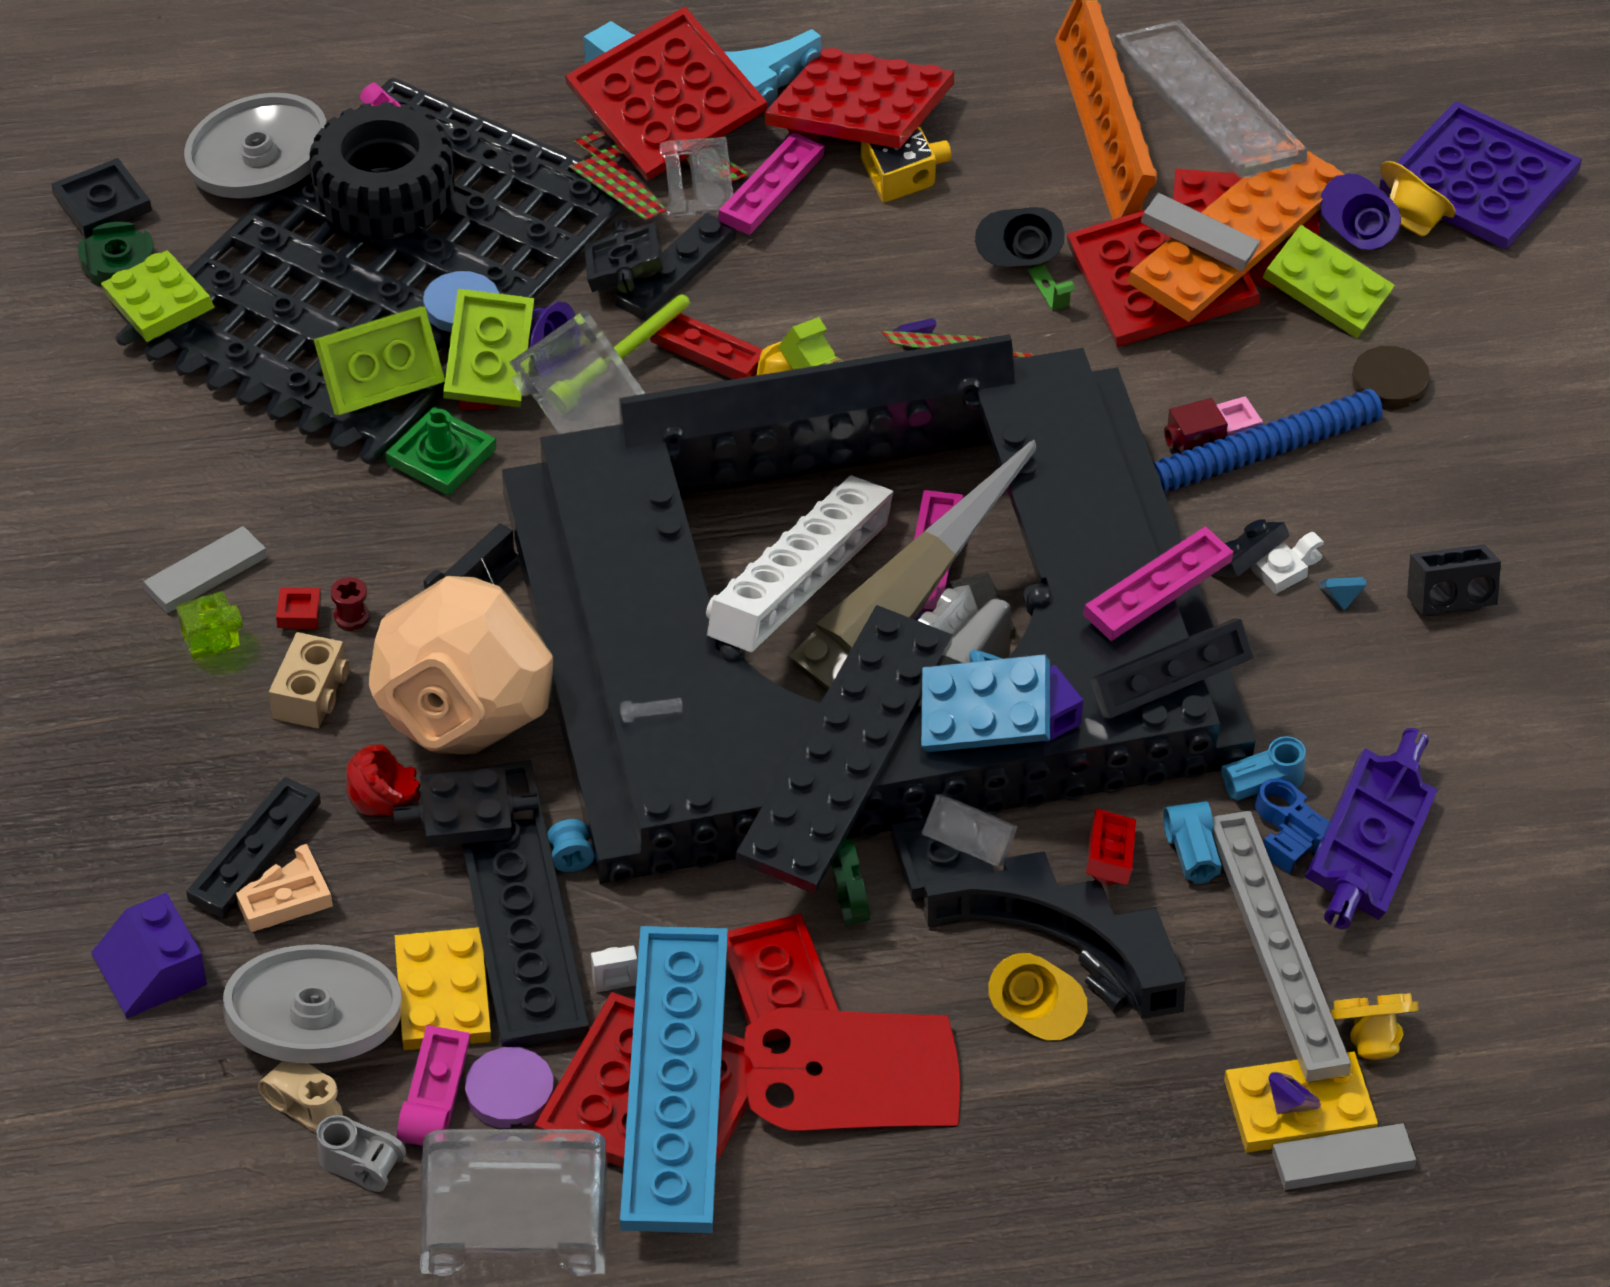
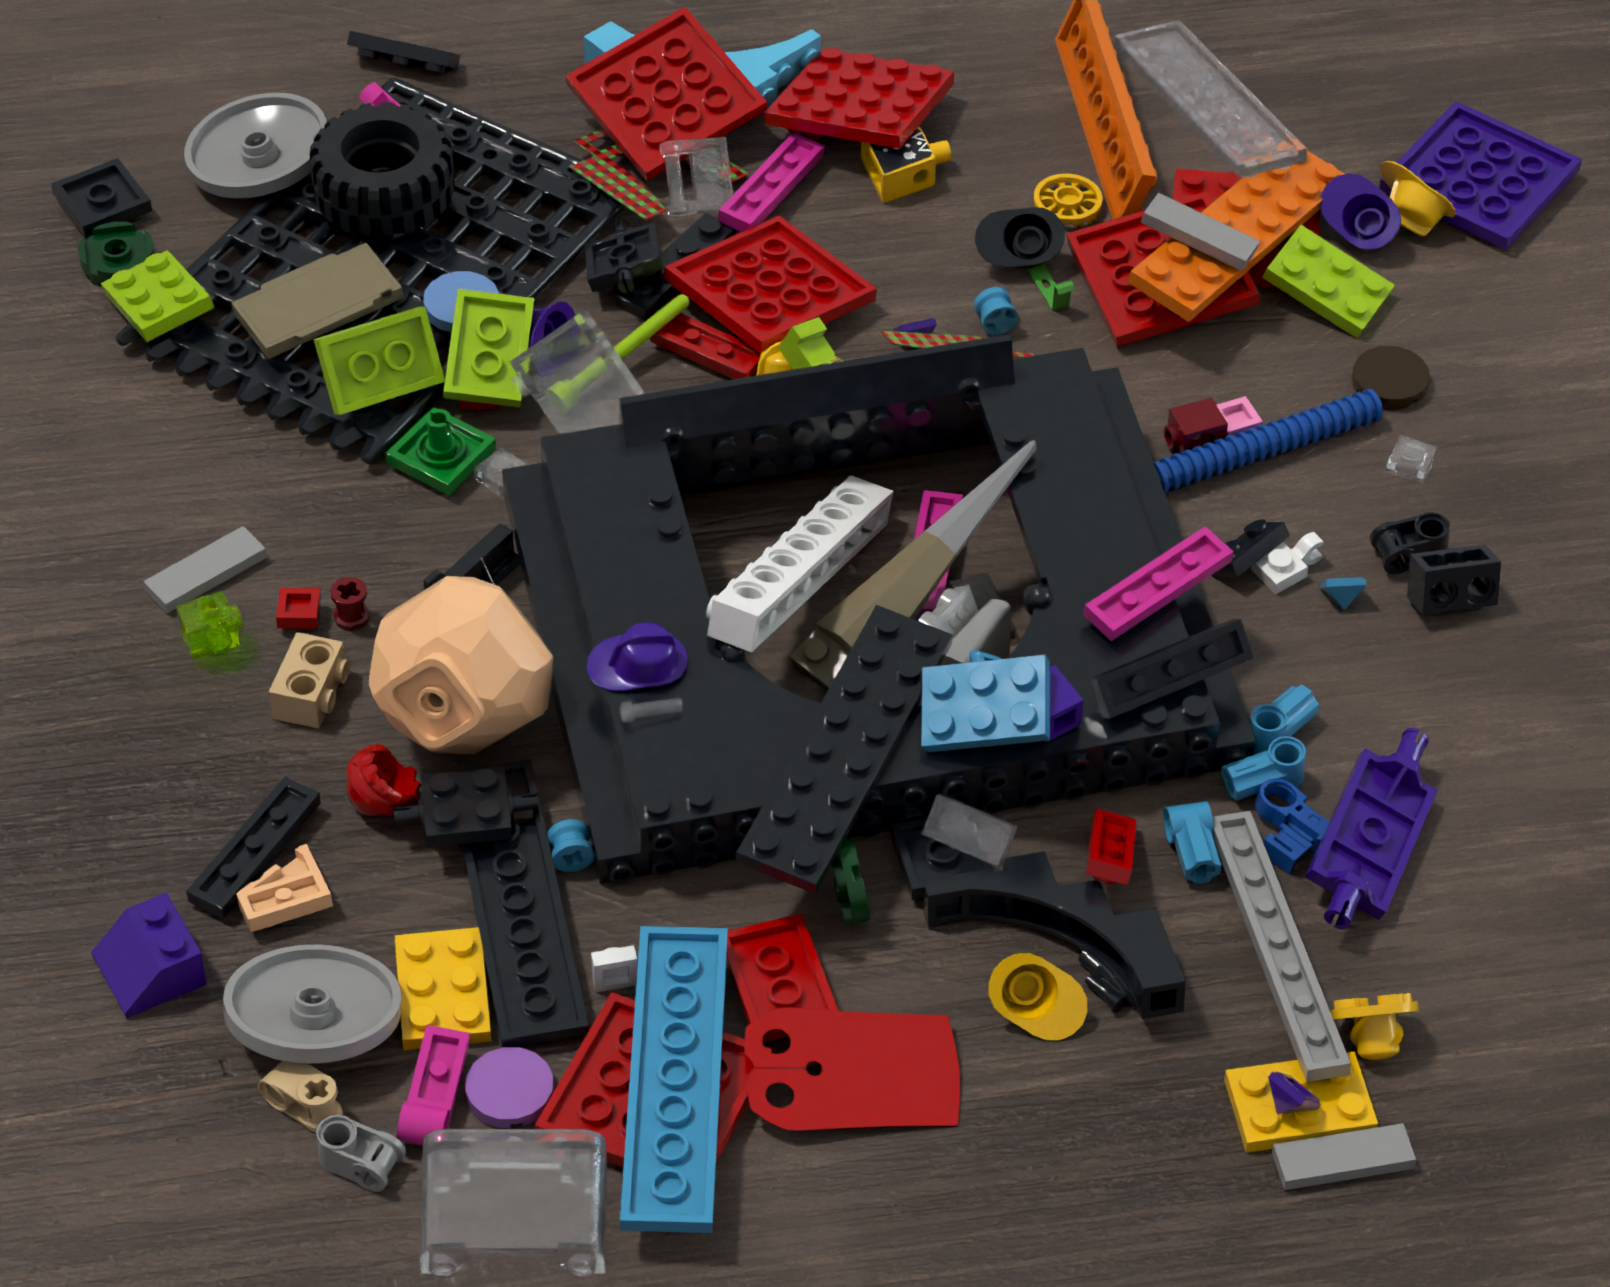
none -> dark tan piece [232,243,404,359]
none -> black plate [347,31,461,74]
none -> clear plate [474,447,527,498]
none -> dark purple piece [586,622,688,691]
none -> red plate [664,215,877,354]
none -> dark azure wheel [974,287,1018,335]
none -> yellow wheel [1033,174,1103,228]
none -> dark azure piece [1249,684,1320,755]
none -> black piece [1369,512,1450,575]
none -> clear plate [1386,435,1437,483]

